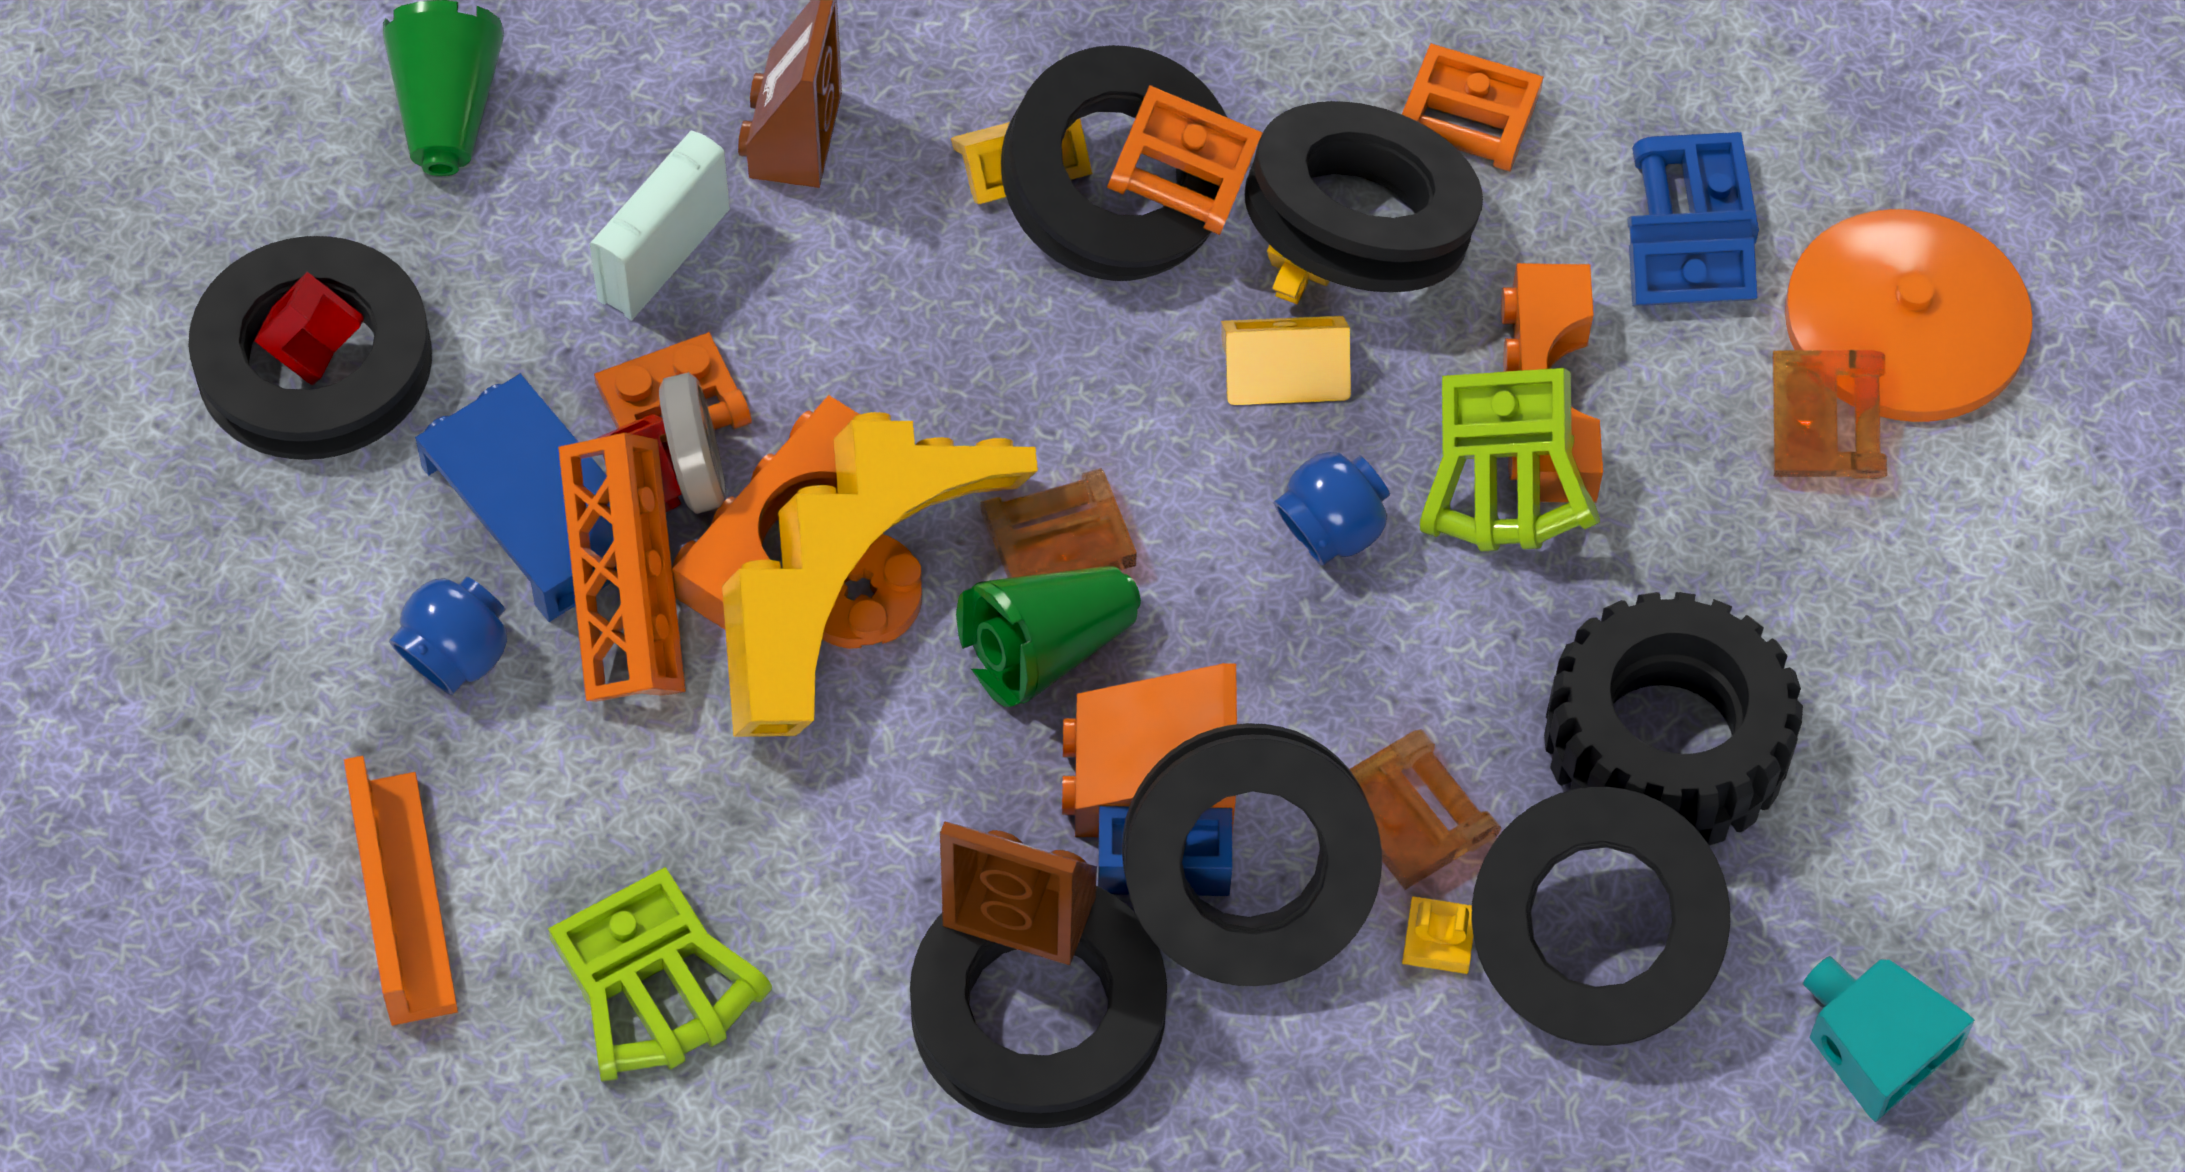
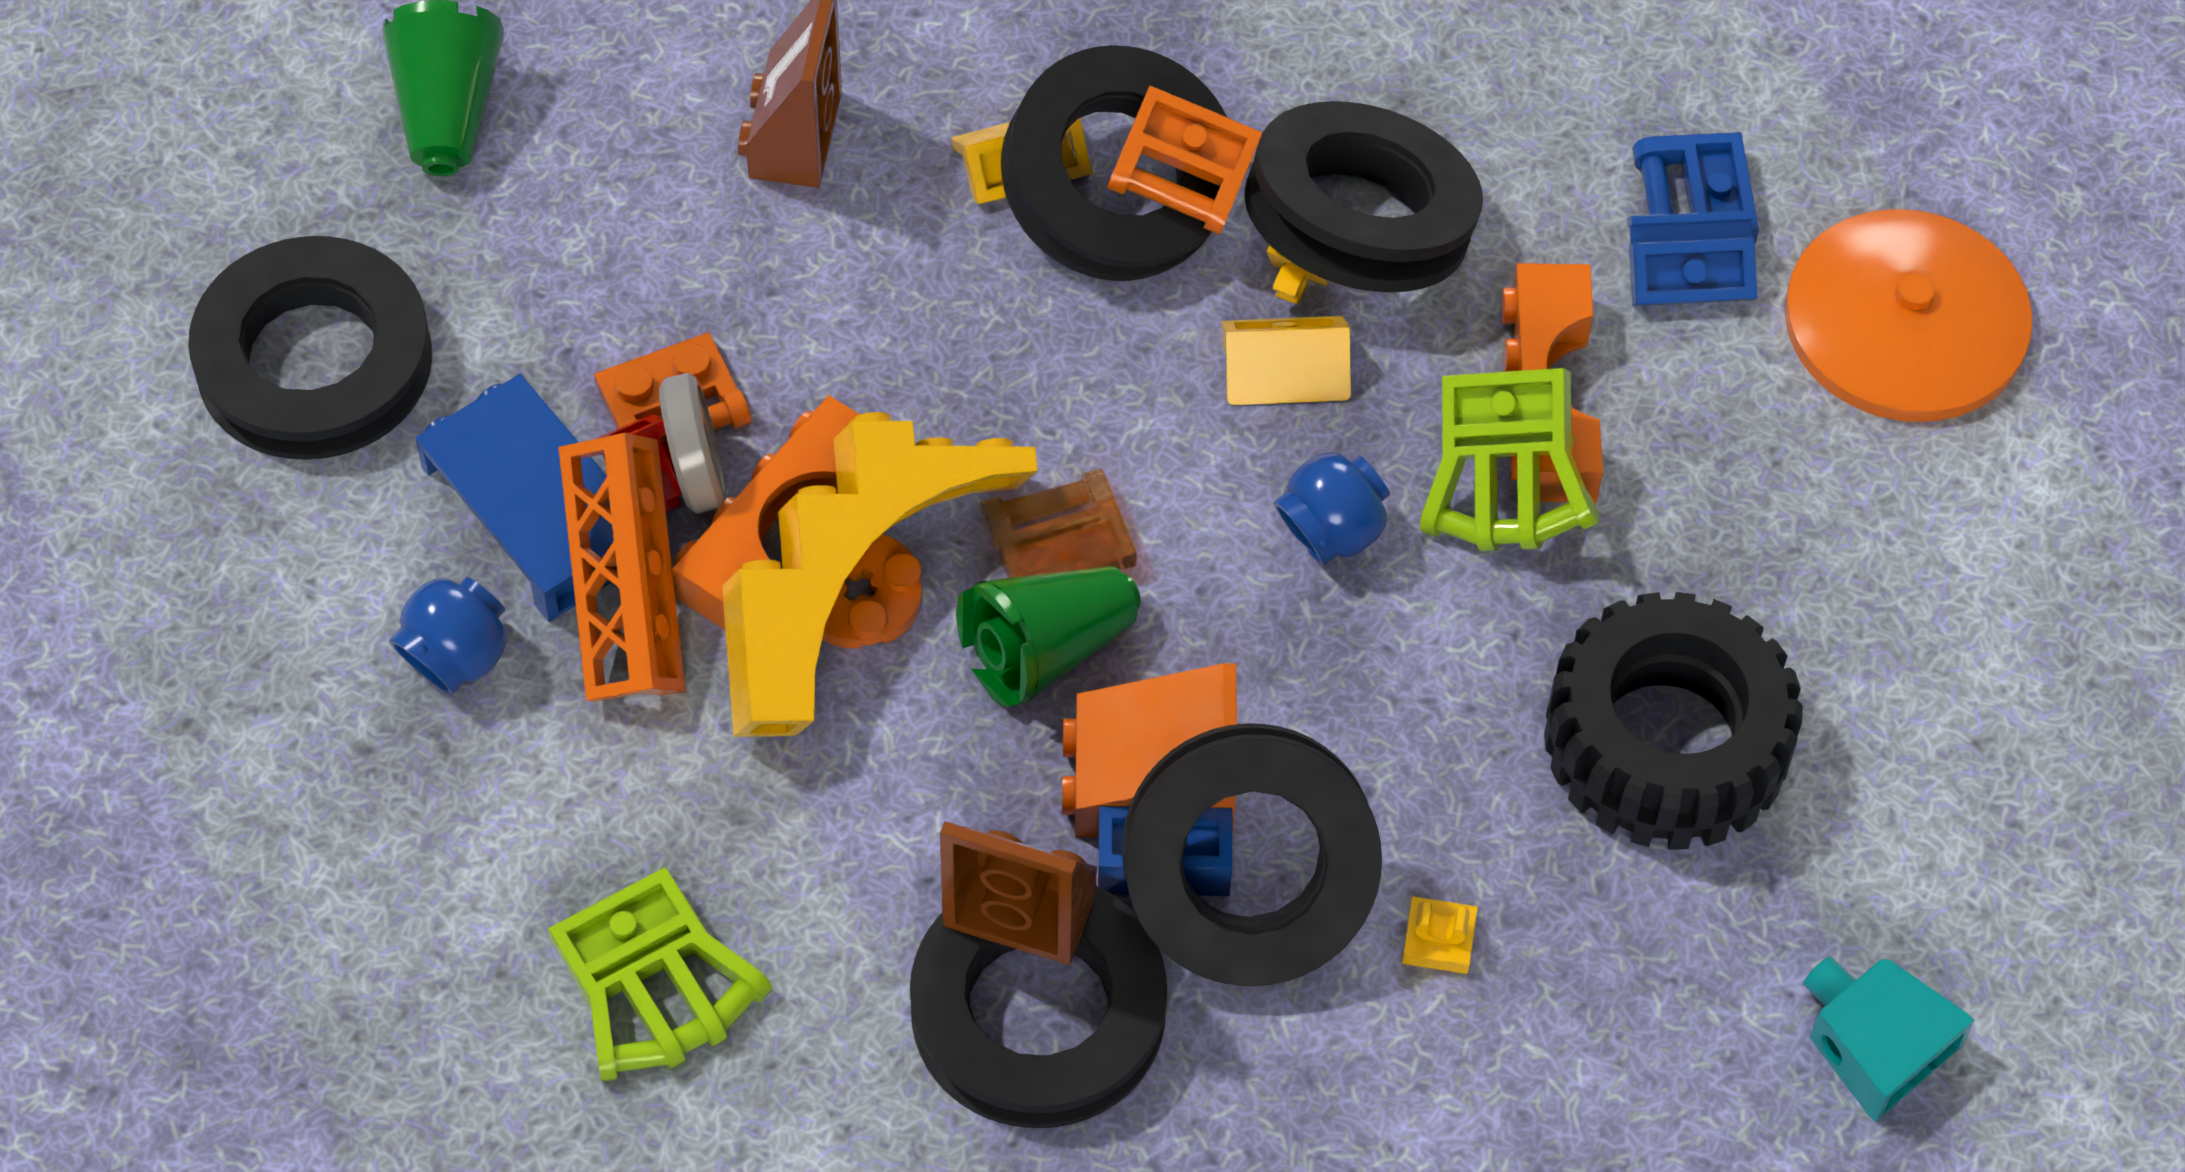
red panel [254,272,364,385] -> none
orange fence [344,755,458,1026] -> none
light aqua piece [589,130,730,321] -> none
clear orange plate [1350,729,1501,890] -> none
orange plate [1402,43,1544,172] -> none
black tyre [1472,787,1730,1046] -> none
clear orange plate [1772,350,1888,480] -> none

